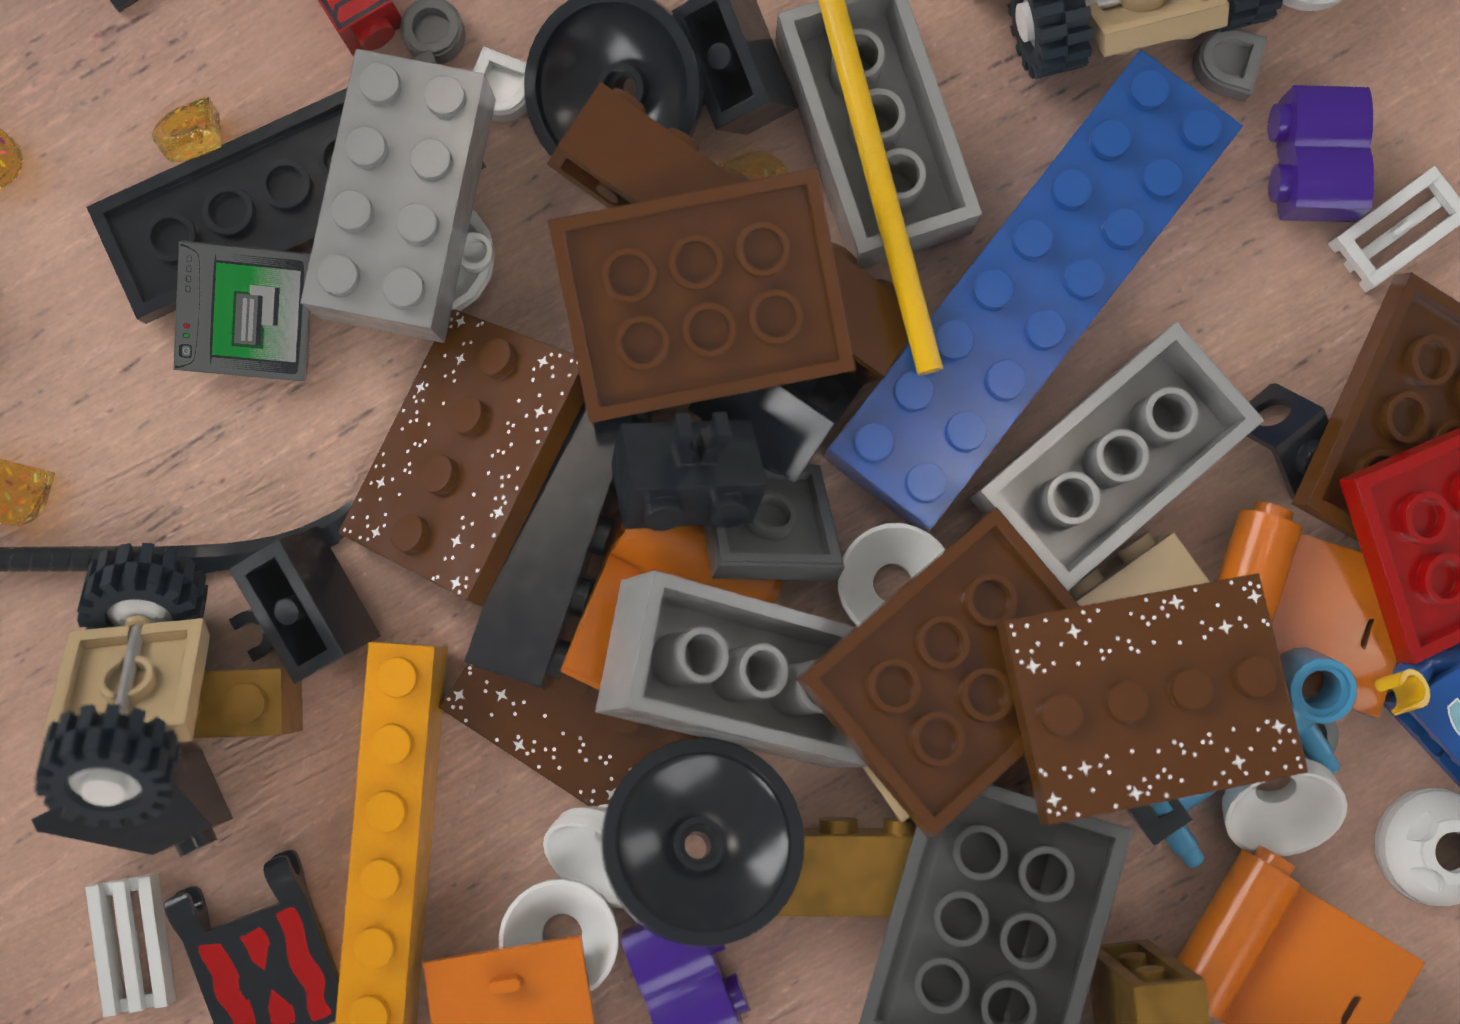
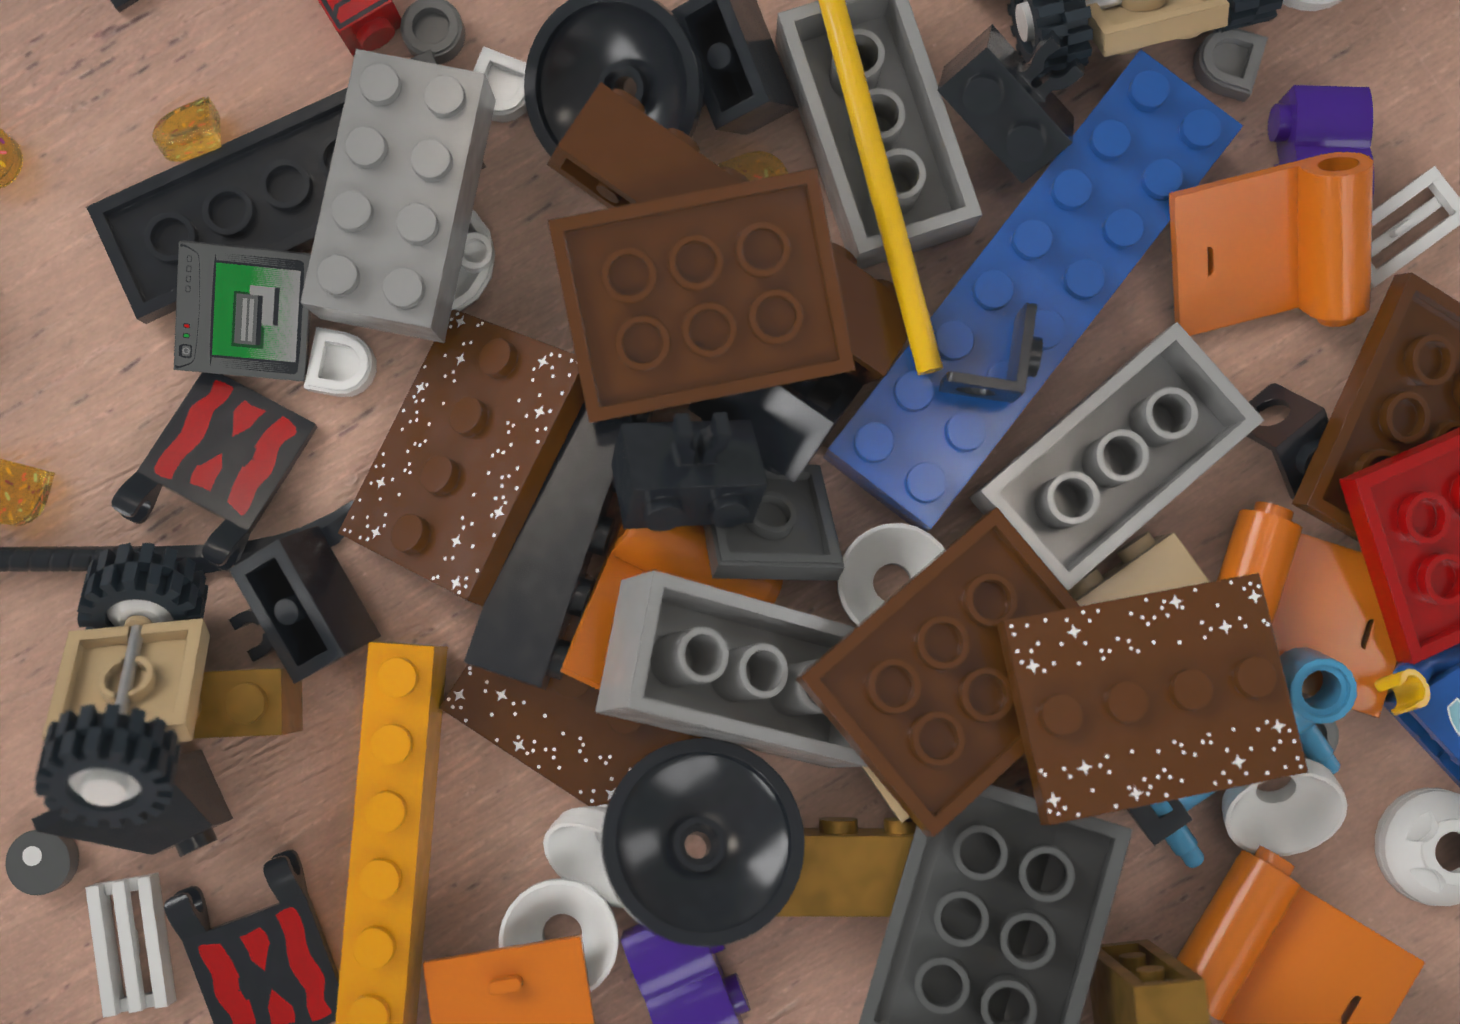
none -> dark grey tile [5,830,79,895]
none -> flag [112,373,318,571]
none -> white tile [304,327,376,397]
none -> black brick [937,24,1085,183]
none -> black bracket [939,303,1043,403]
none -> orange door [1169,152,1373,336]

